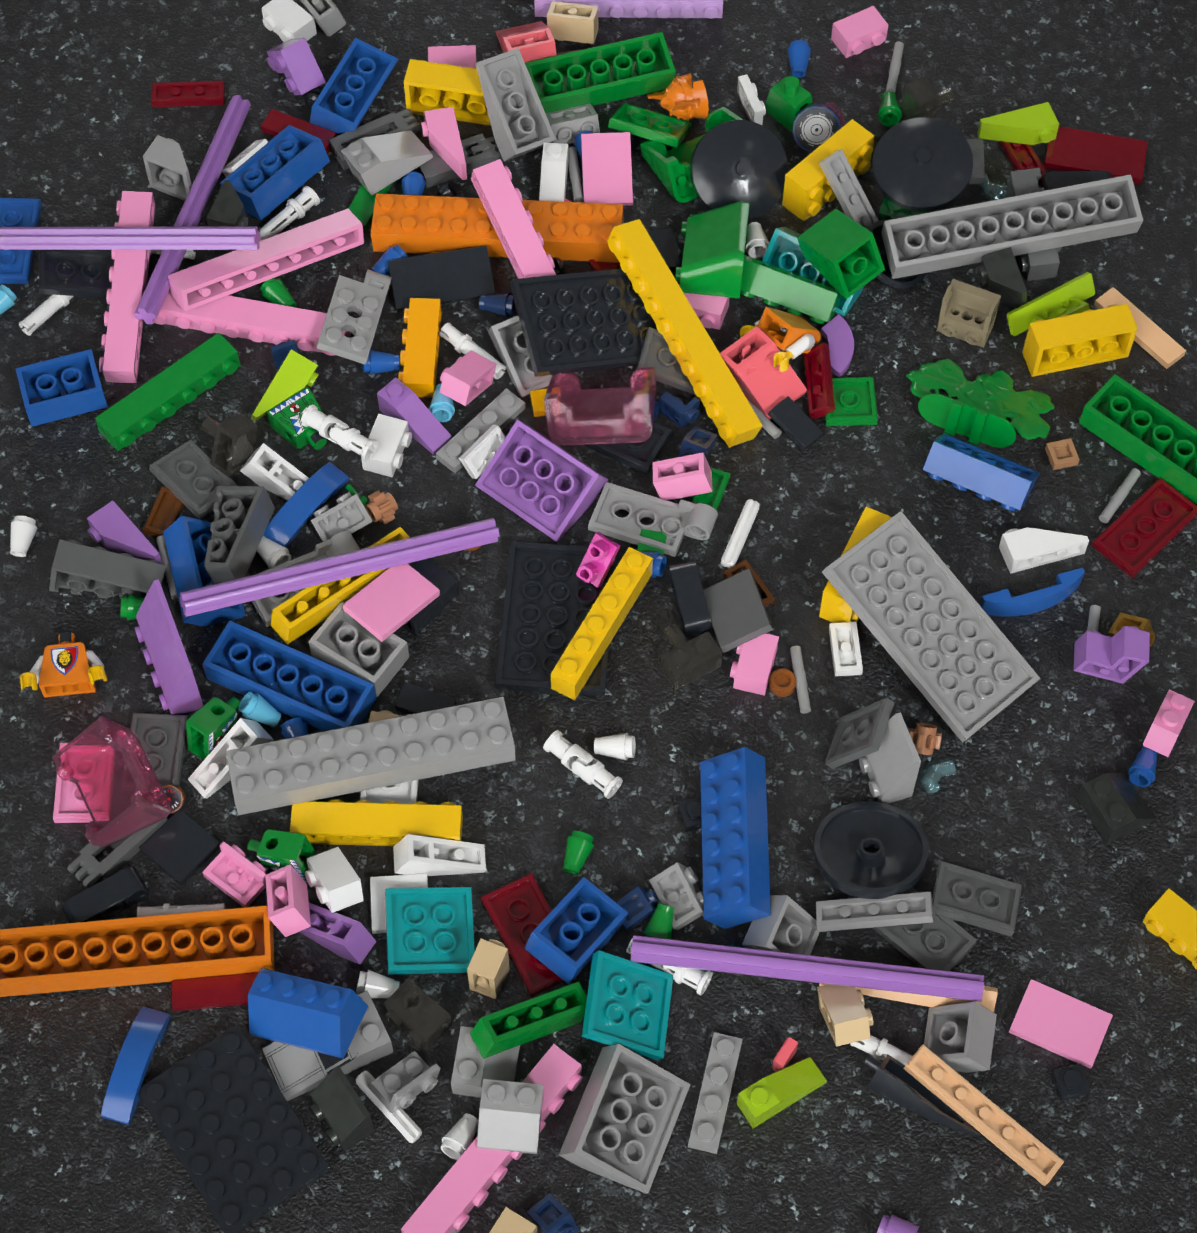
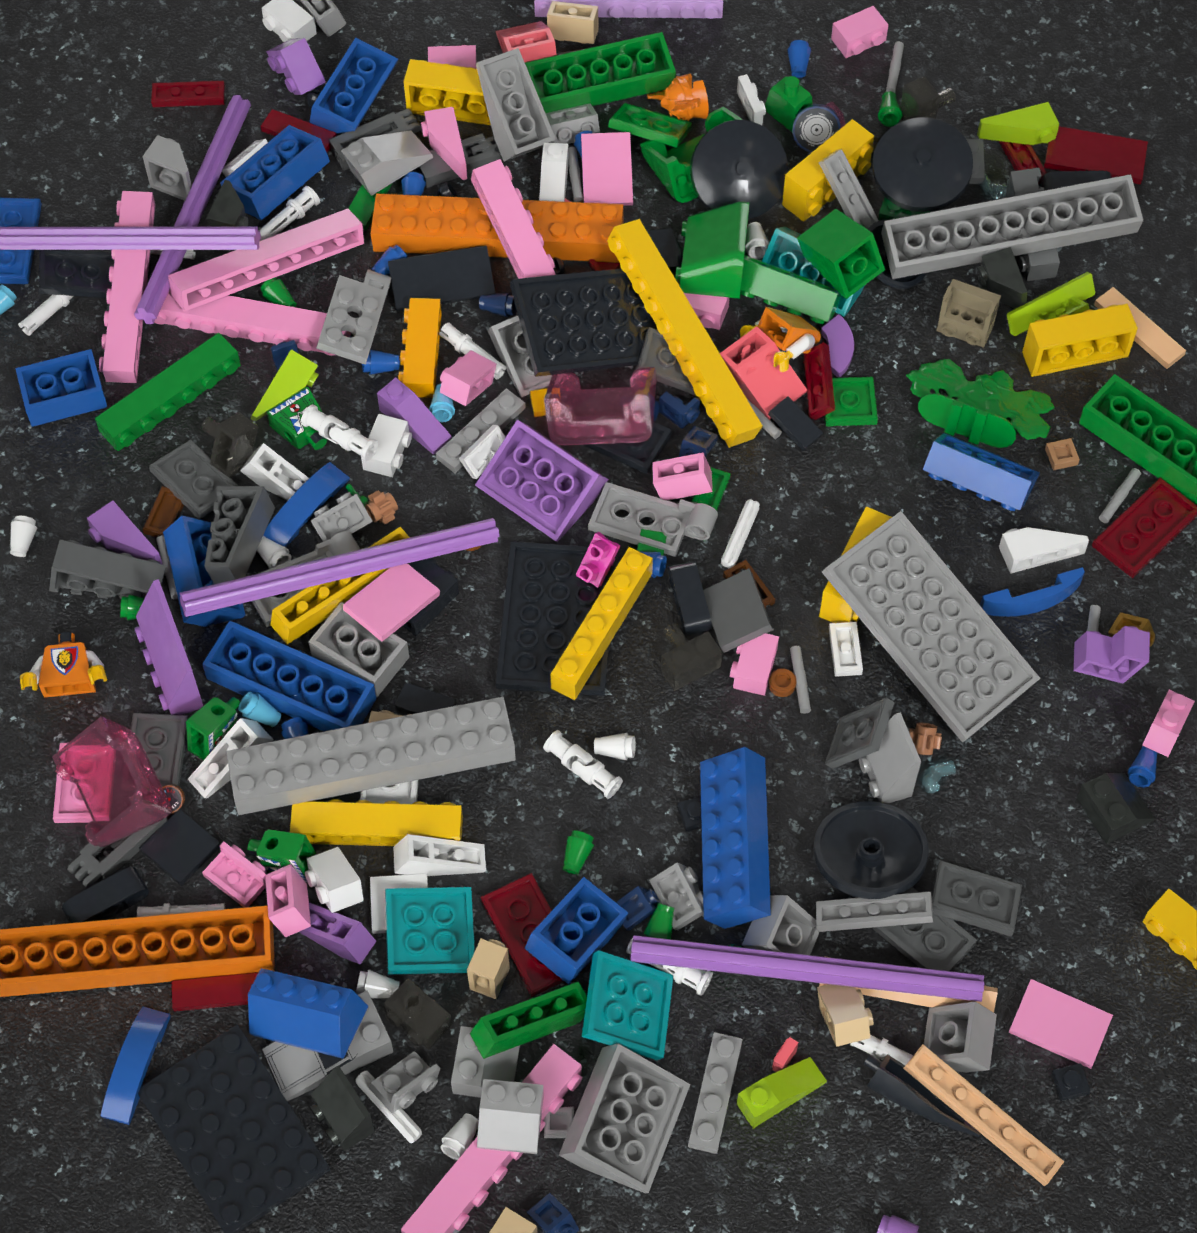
none -> light grey tile [544,1107,574,1138]

